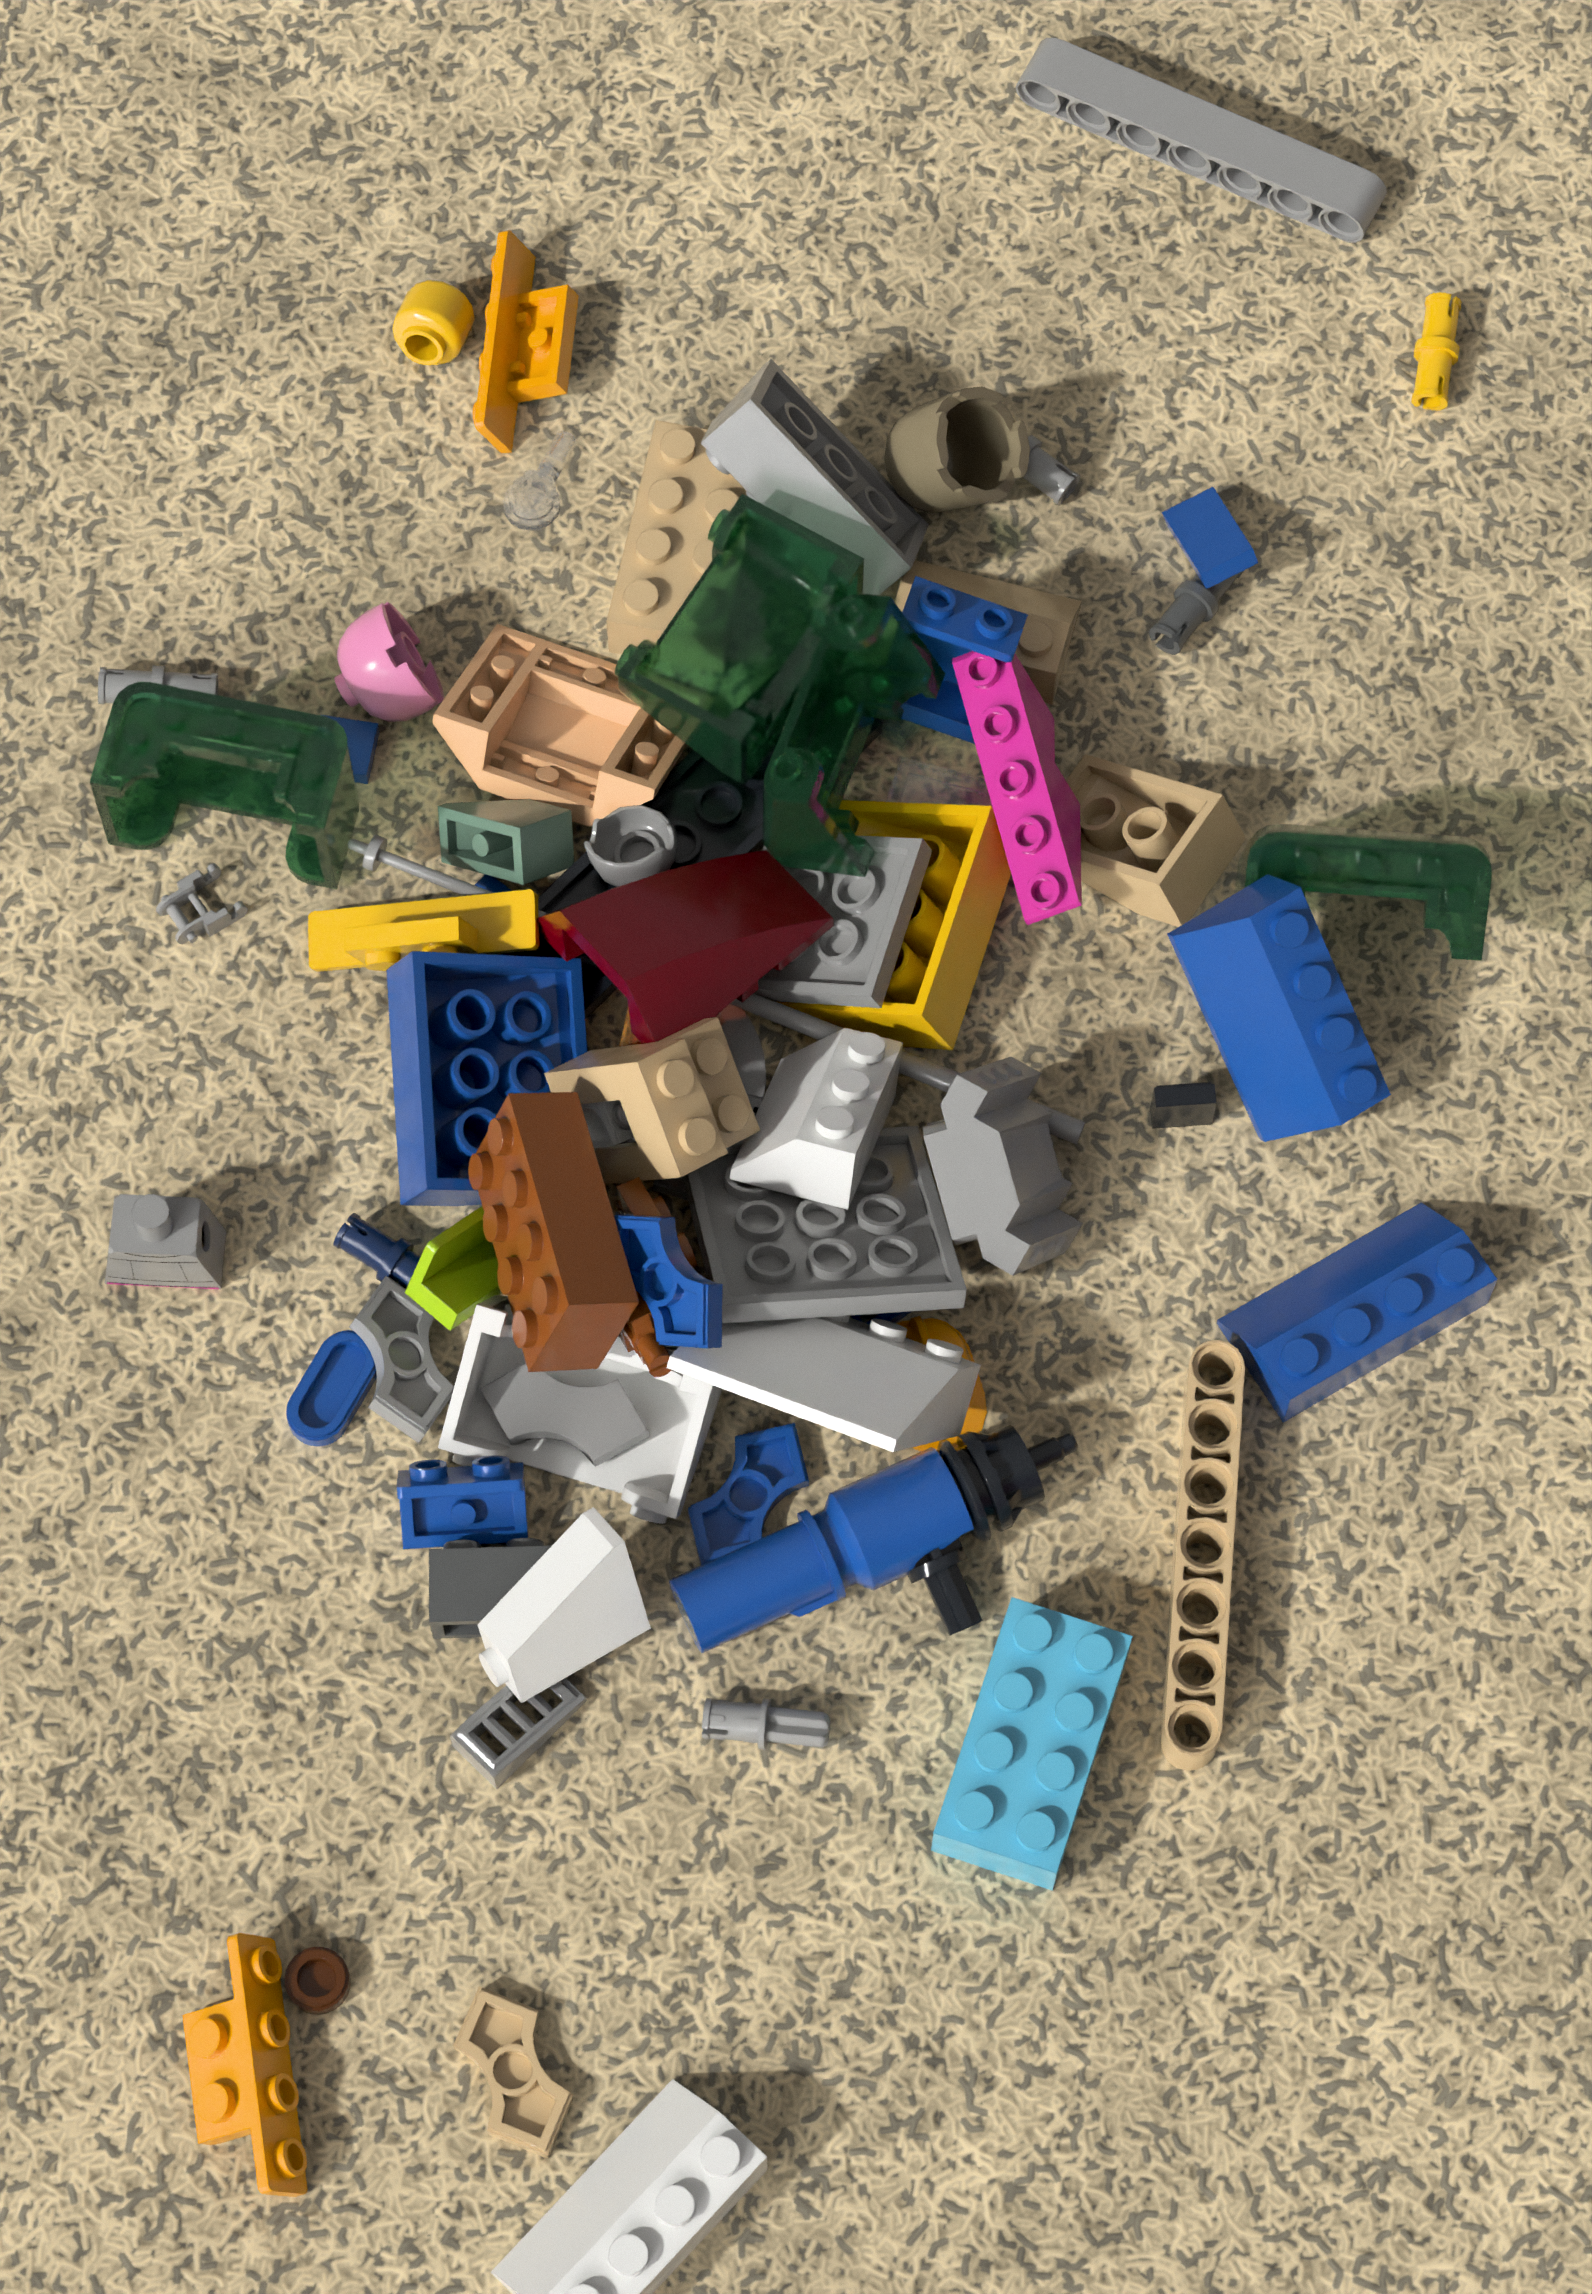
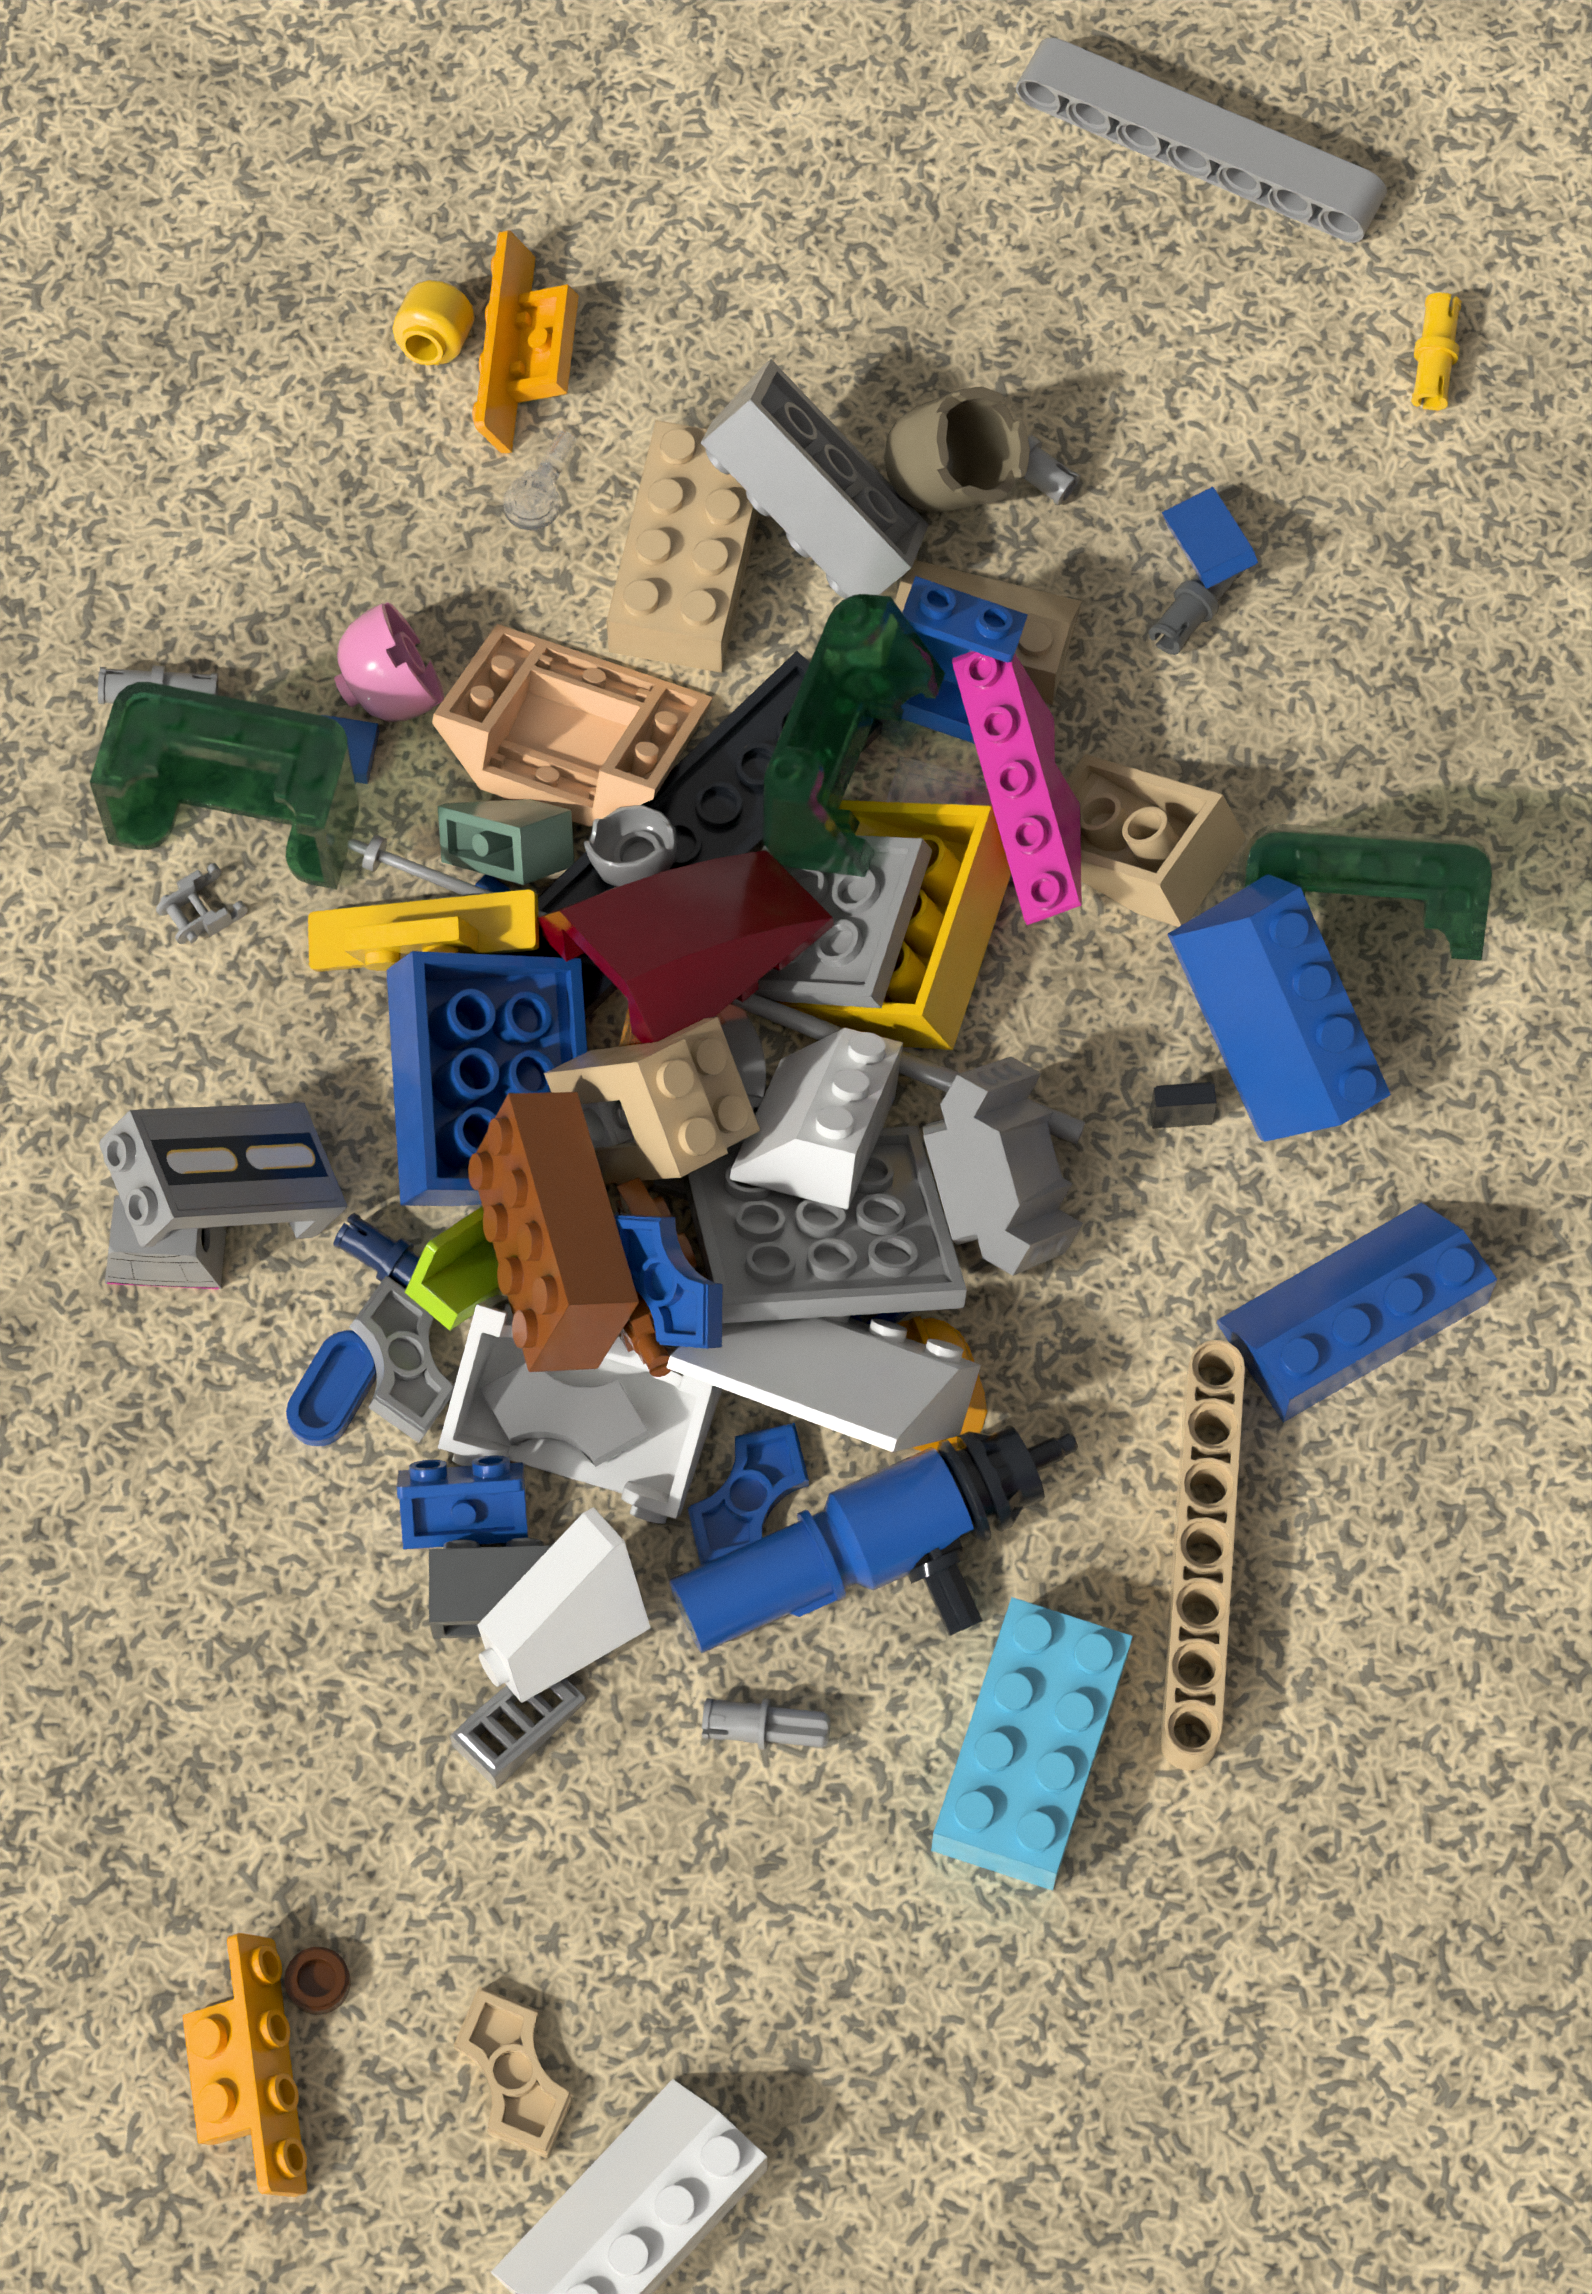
clear green windscreen [615,494,864,784] -> none
none -> light grey panel [99,1103,348,1247]

